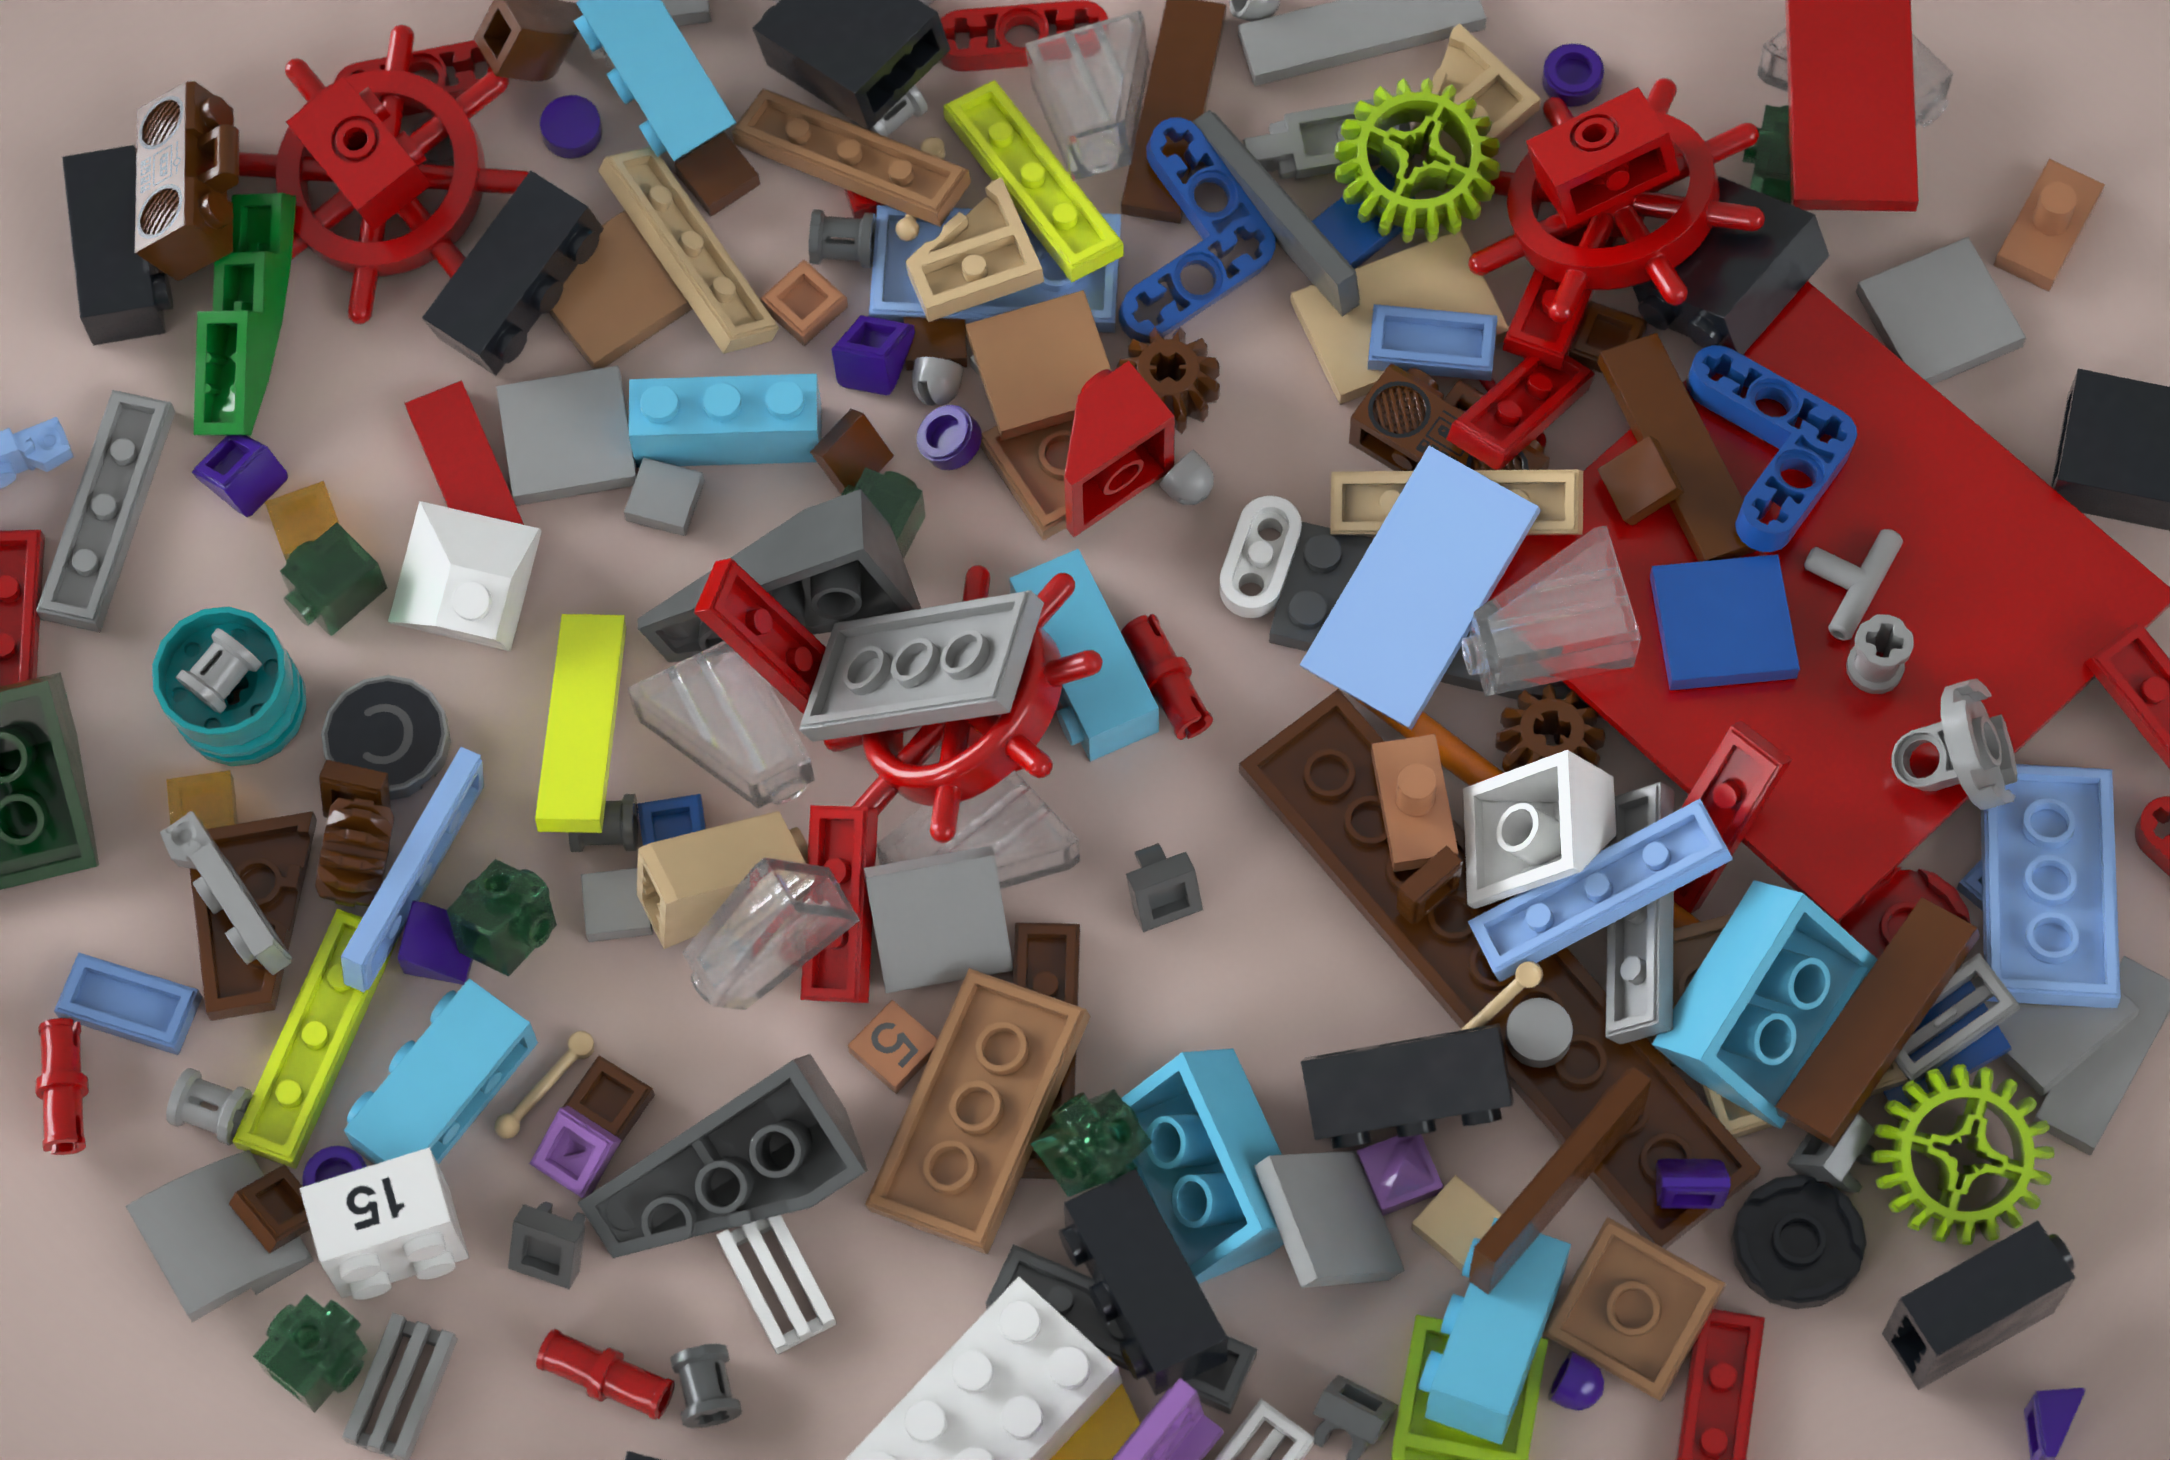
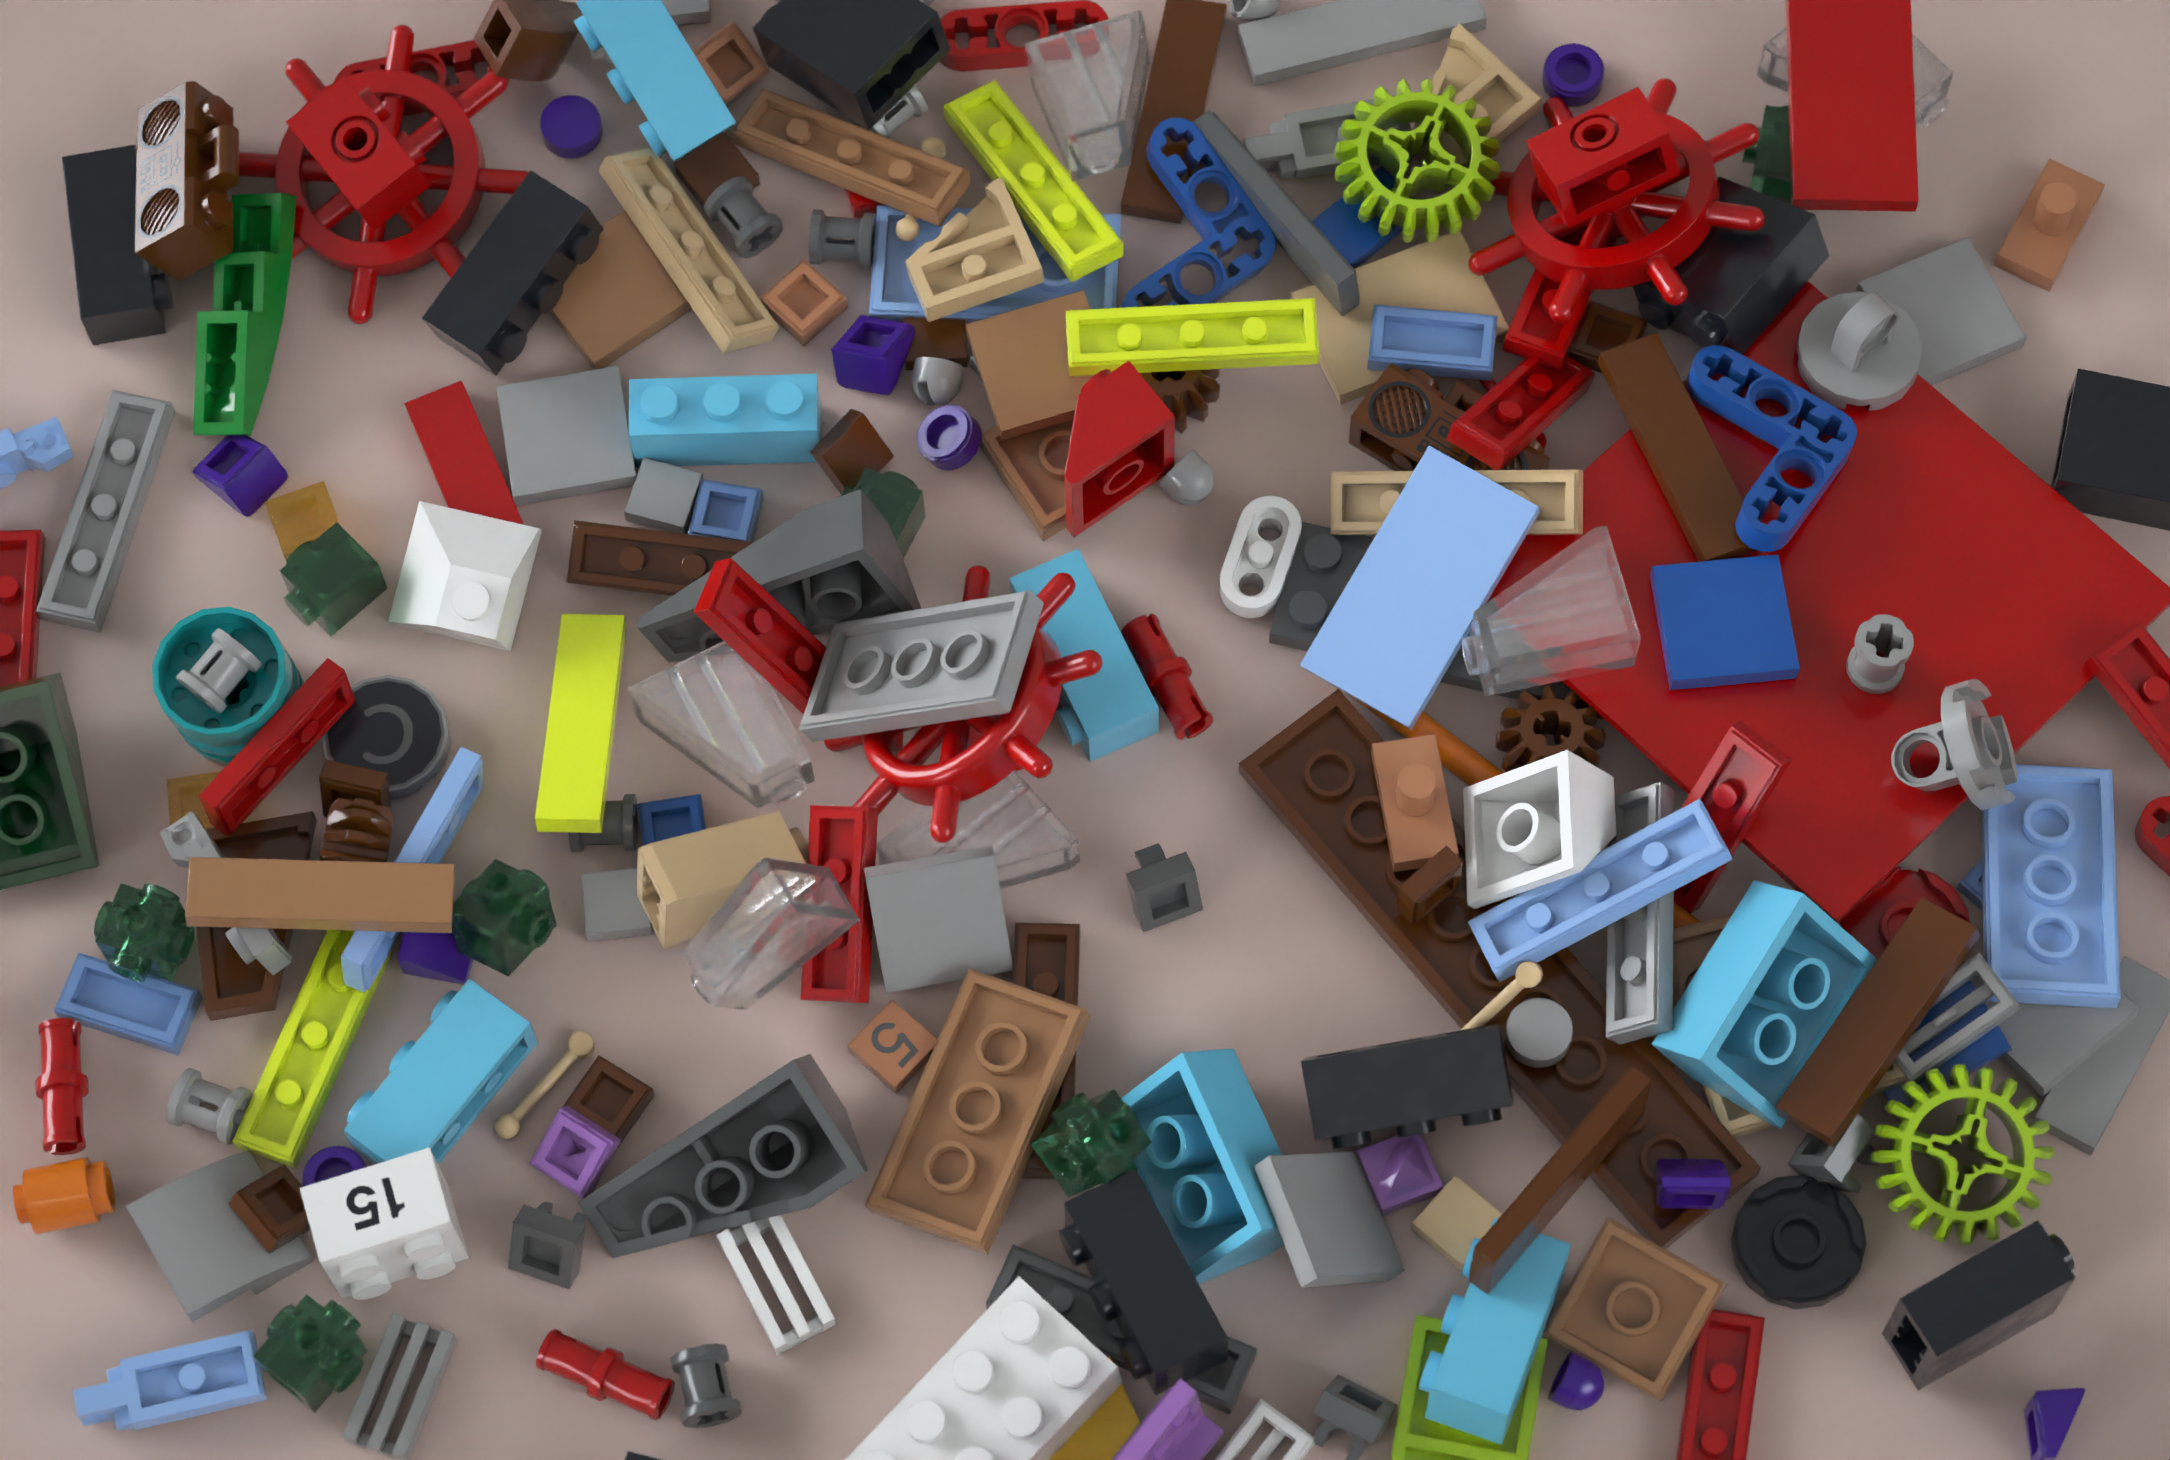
reddish brown tile [1597,435,1685,526] -> none
light grey piece [1804,529,1903,641] -> none
none -> orange brick [13,1157,116,1234]
none -> light blue hinge [73,1330,268,1431]
none -> clear green brick [94,883,195,982]
none -> medium nougat tile [185,857,455,933]
none -> red tile [198,658,355,837]
none -> reddish brown tile [567,520,754,596]
none -> medium blue tile [688,479,764,542]
none -> nougat slope [692,22,770,105]
none -> dark grey bush [704,176,783,258]
none -> neon yellow tile [1066,298,1319,376]
none -> light grey tile [1797,291,1923,411]

